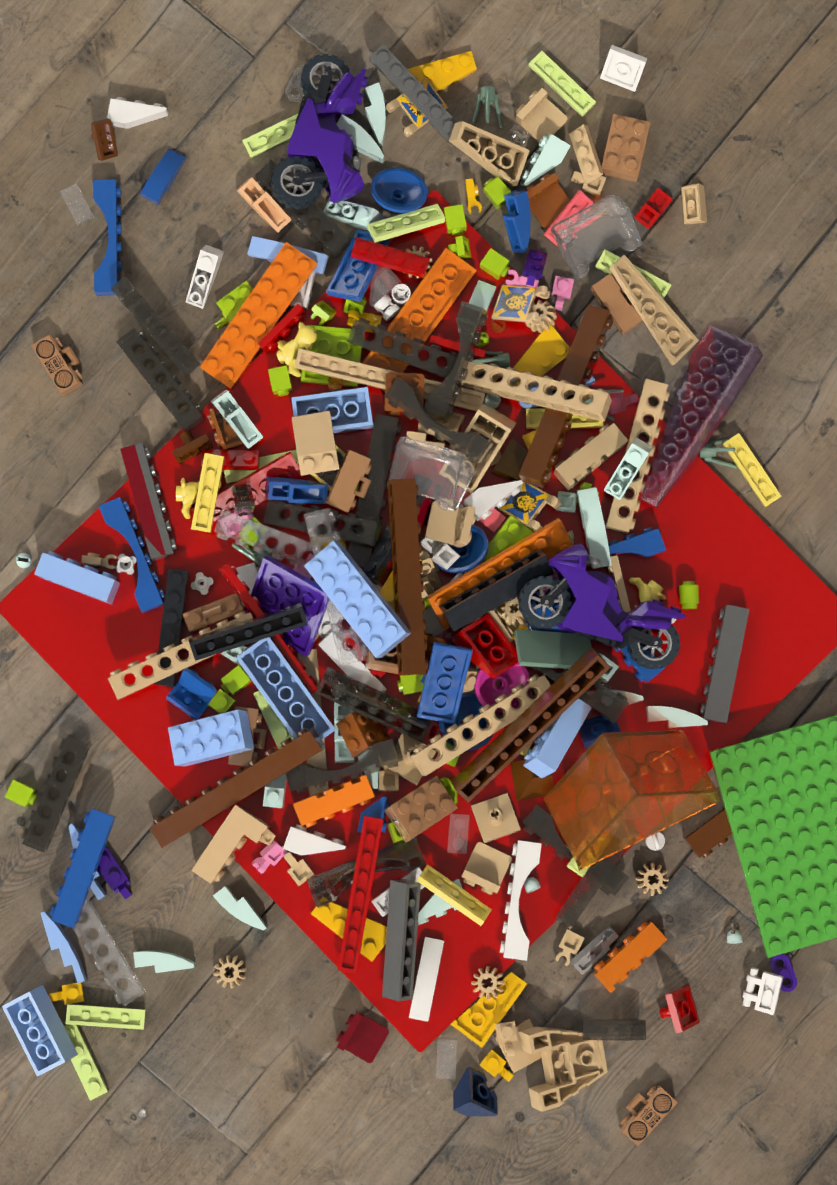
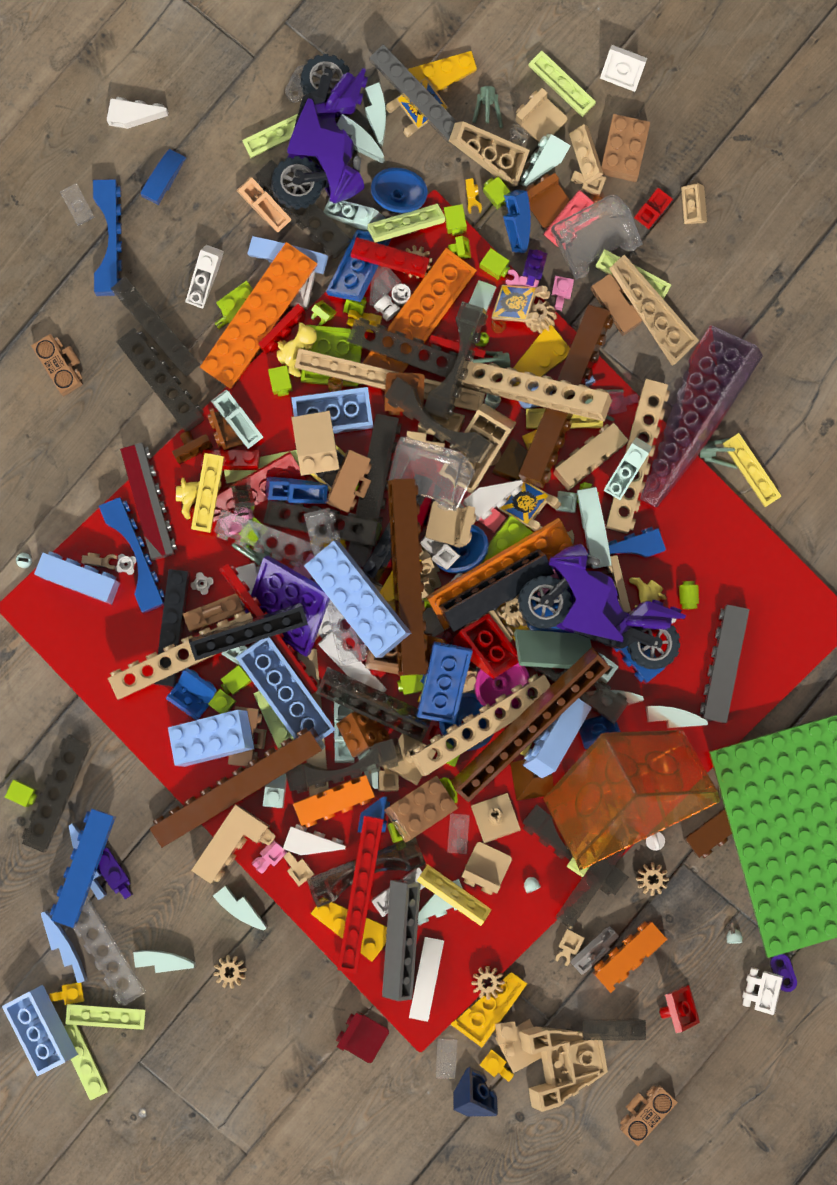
reddish brown tile [91,118,118,161] -> none
white arch [500,840,542,961] -> none

